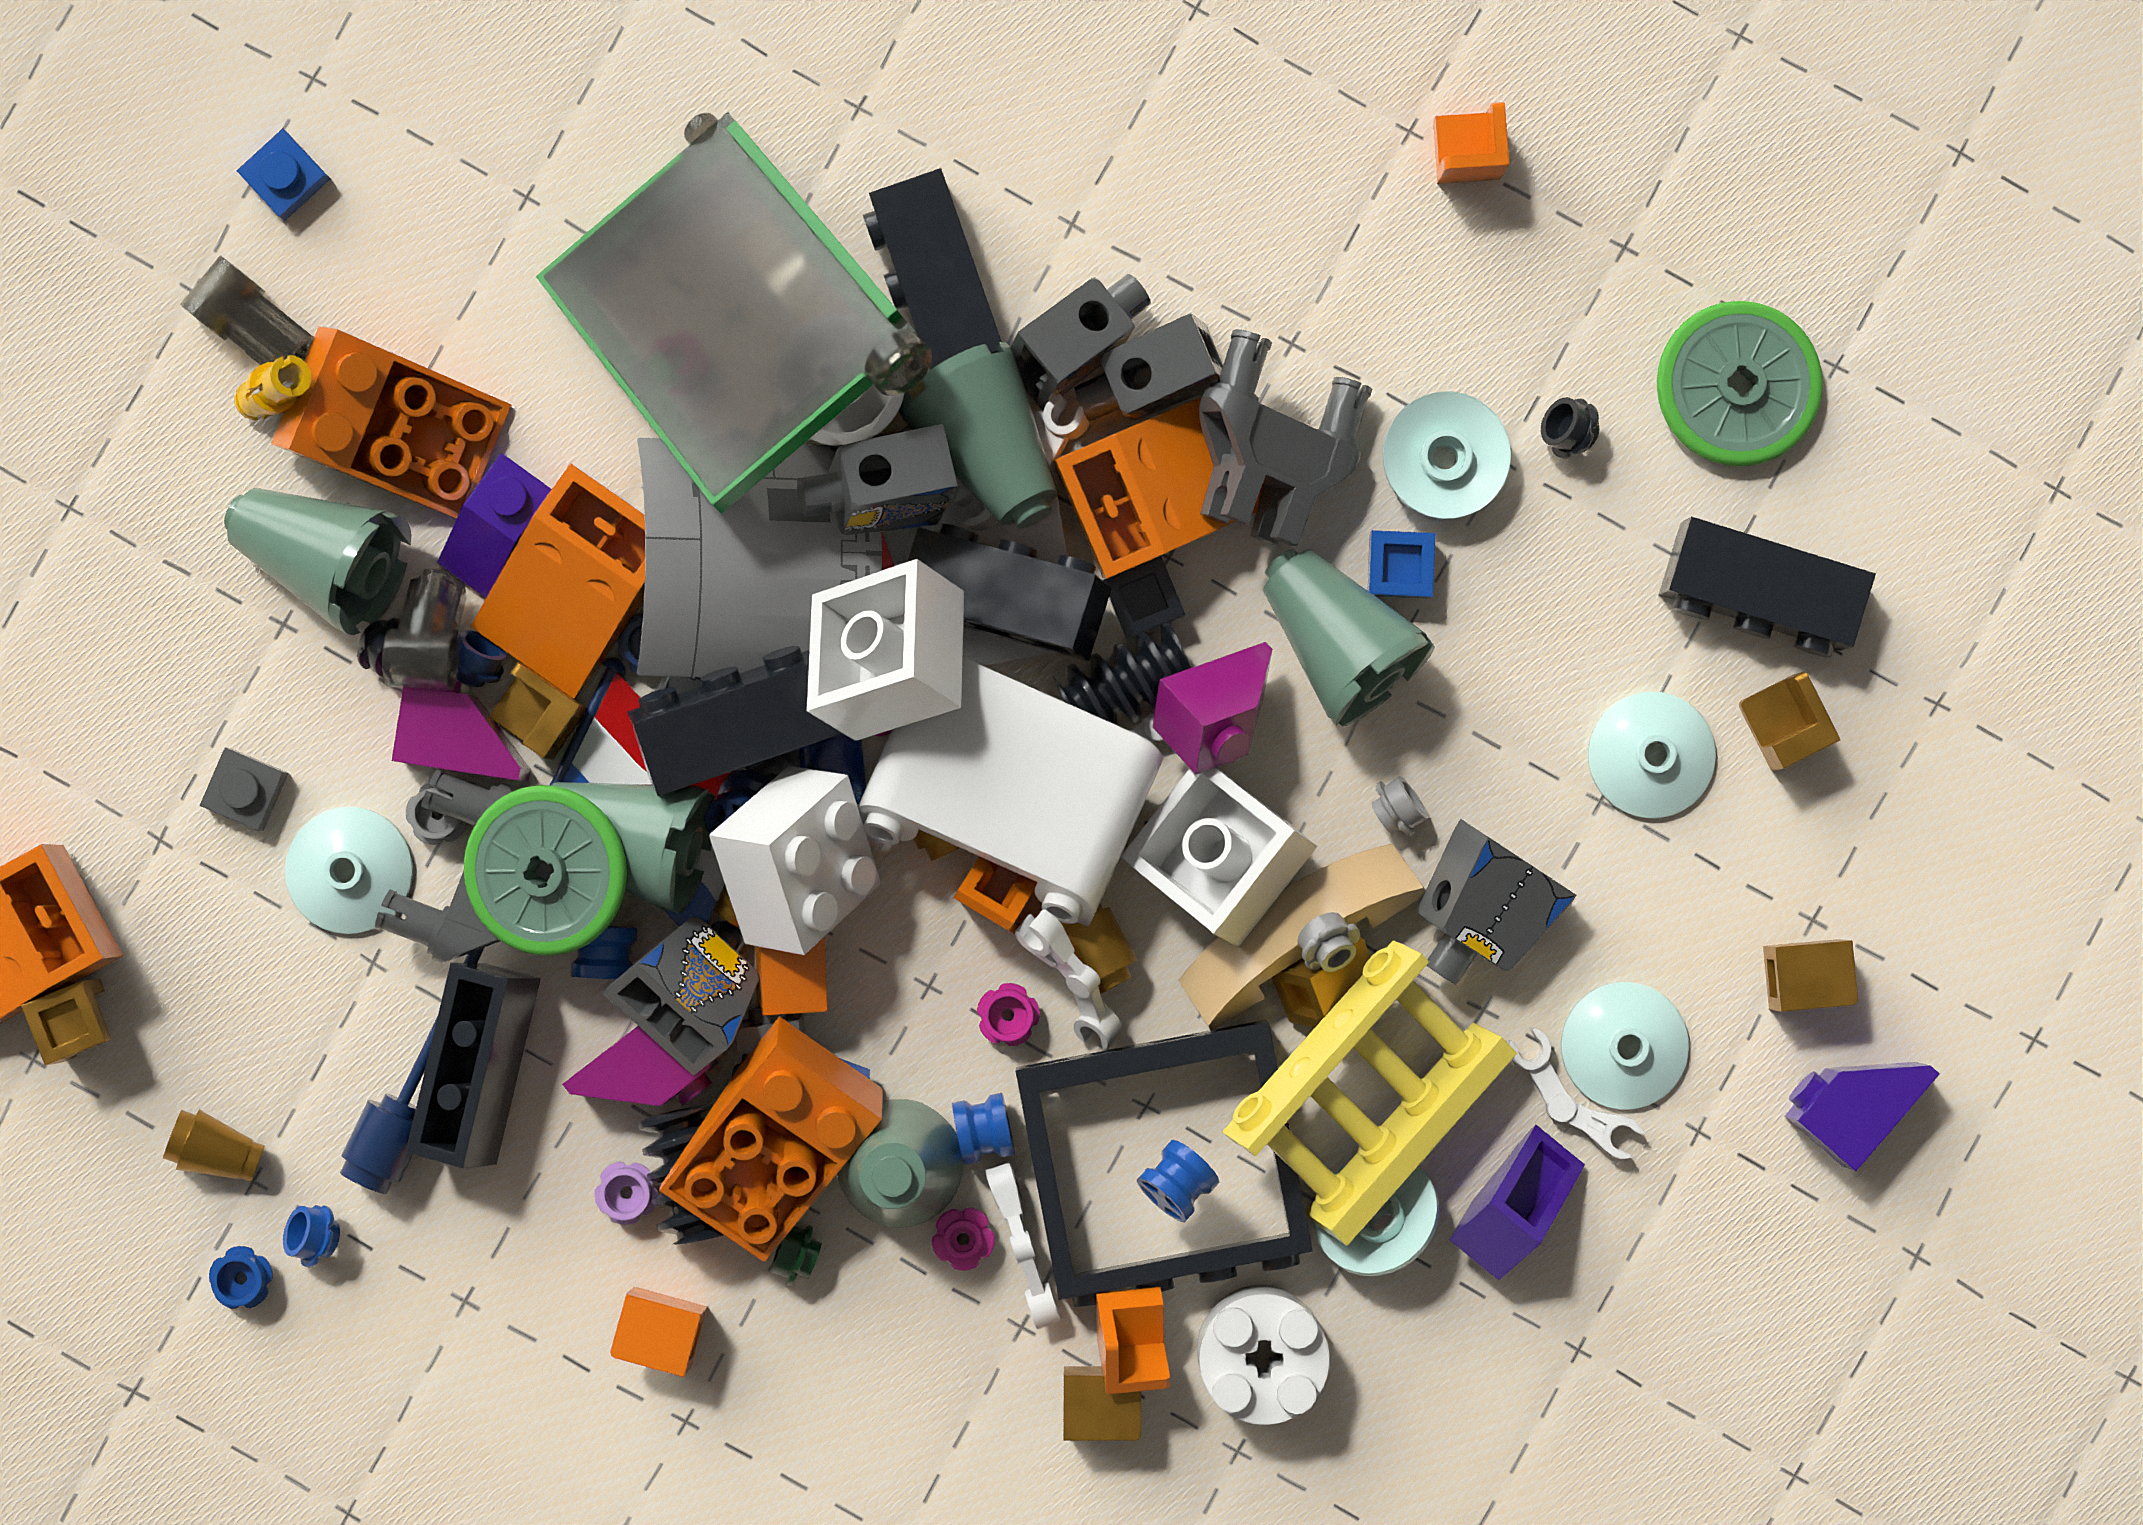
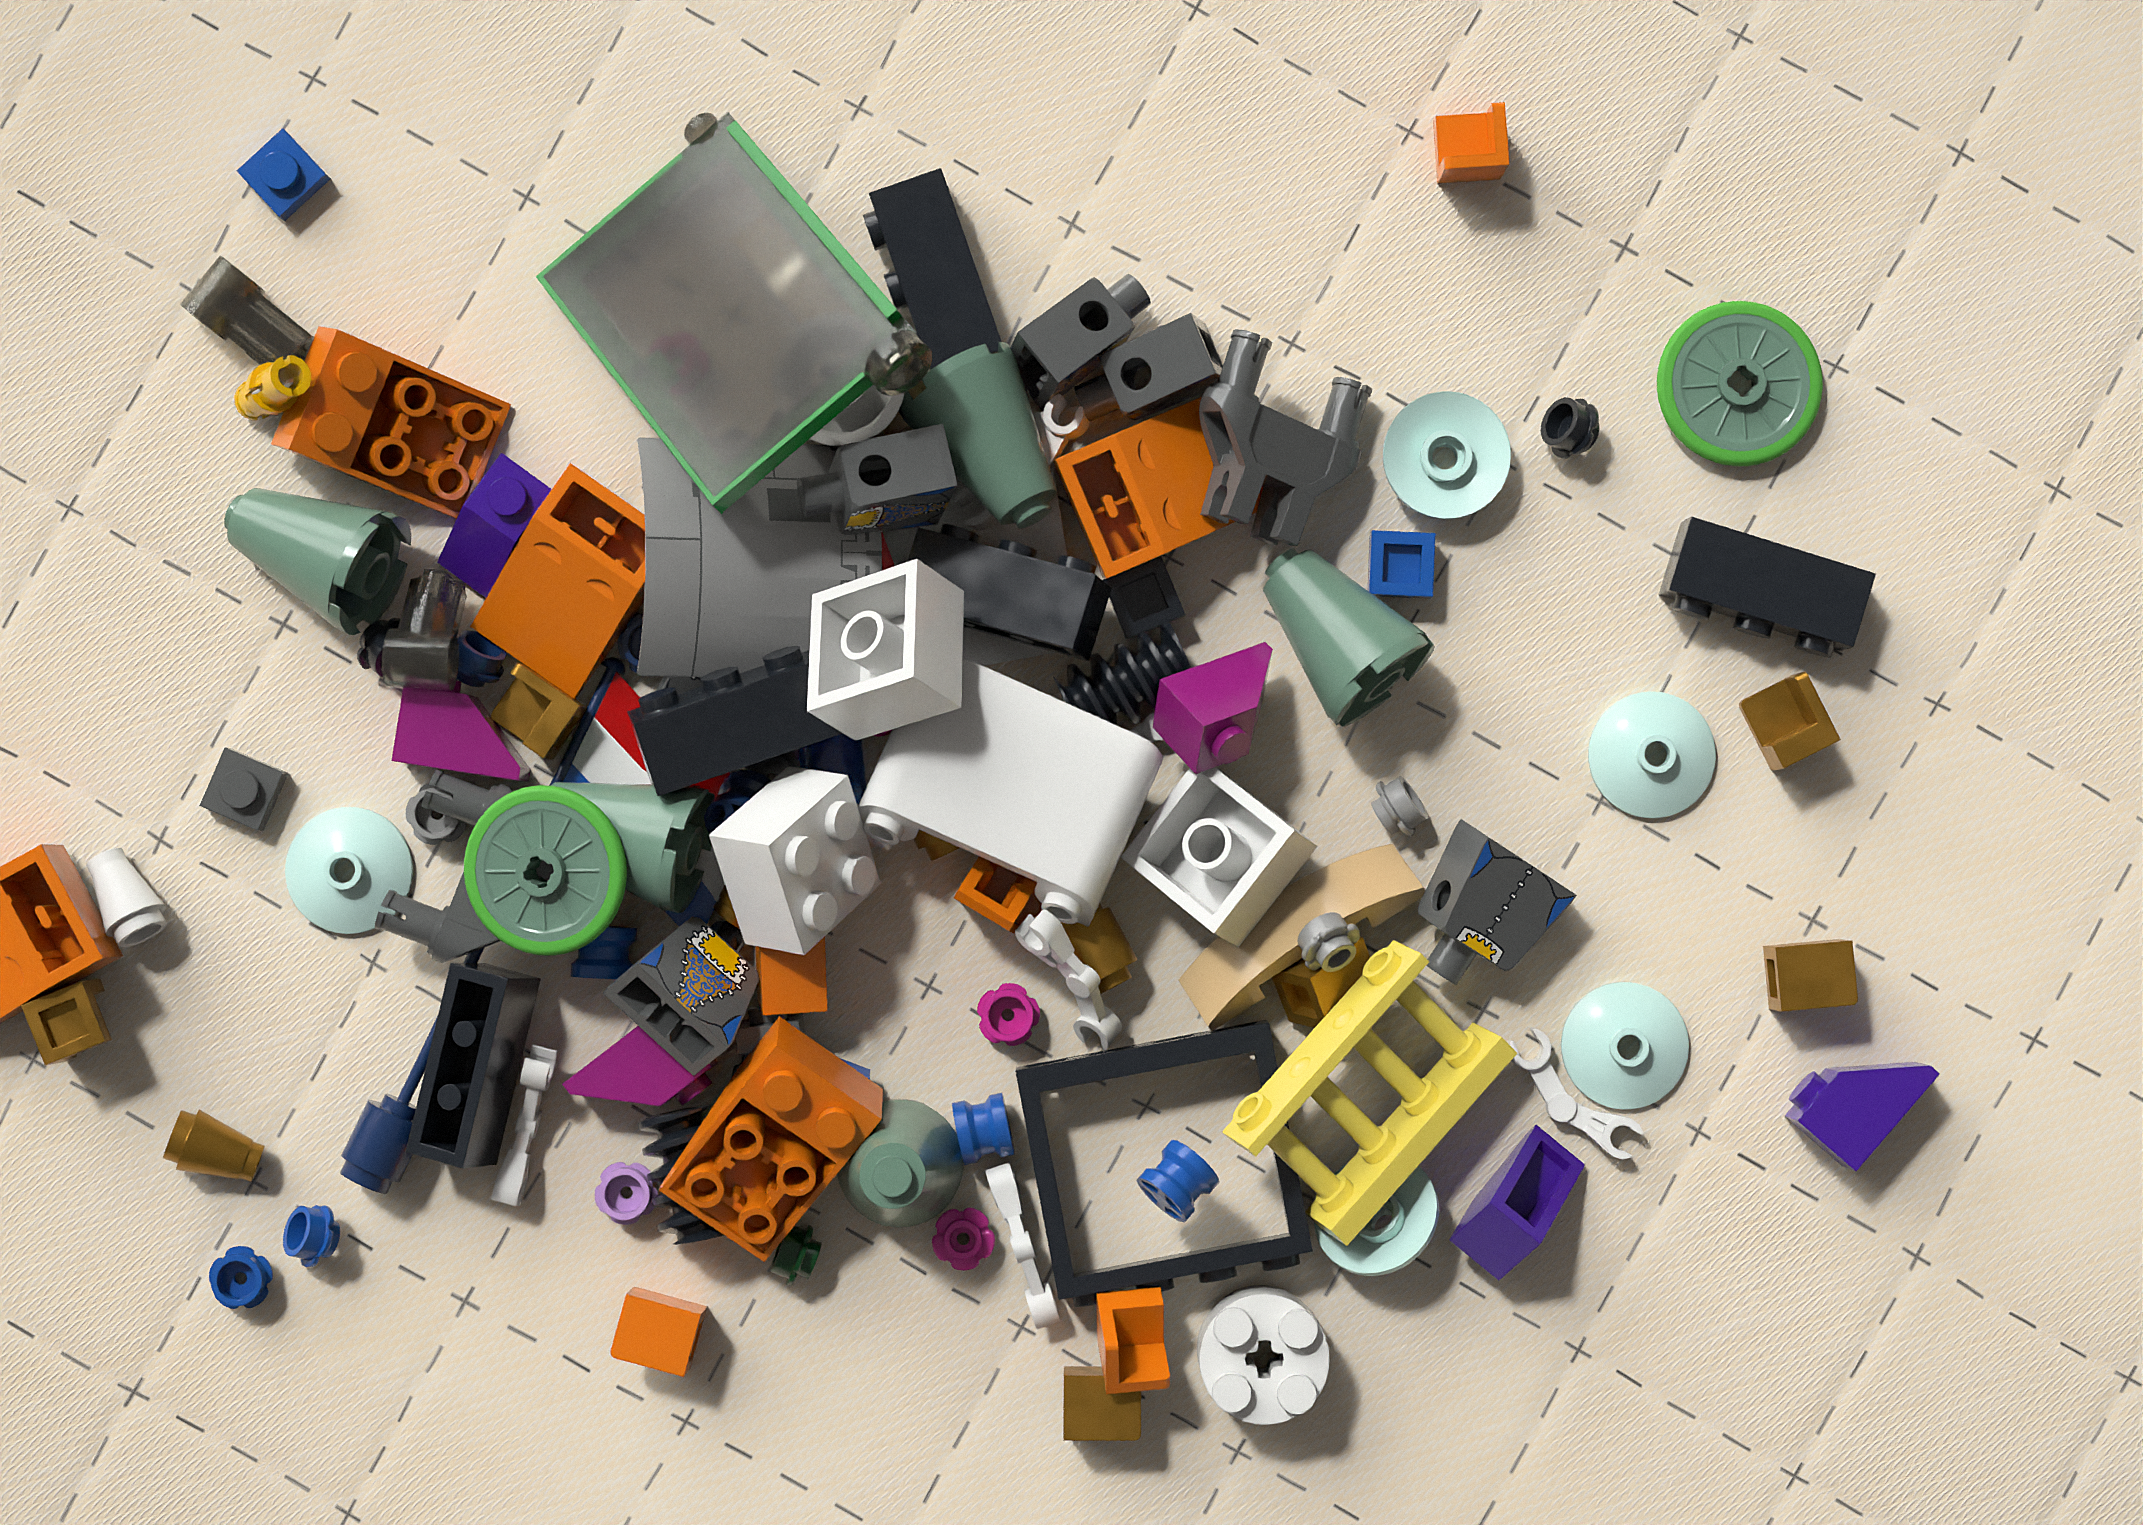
none -> white cone [86,848,167,947]
none -> white piece [491,1044,557,1206]

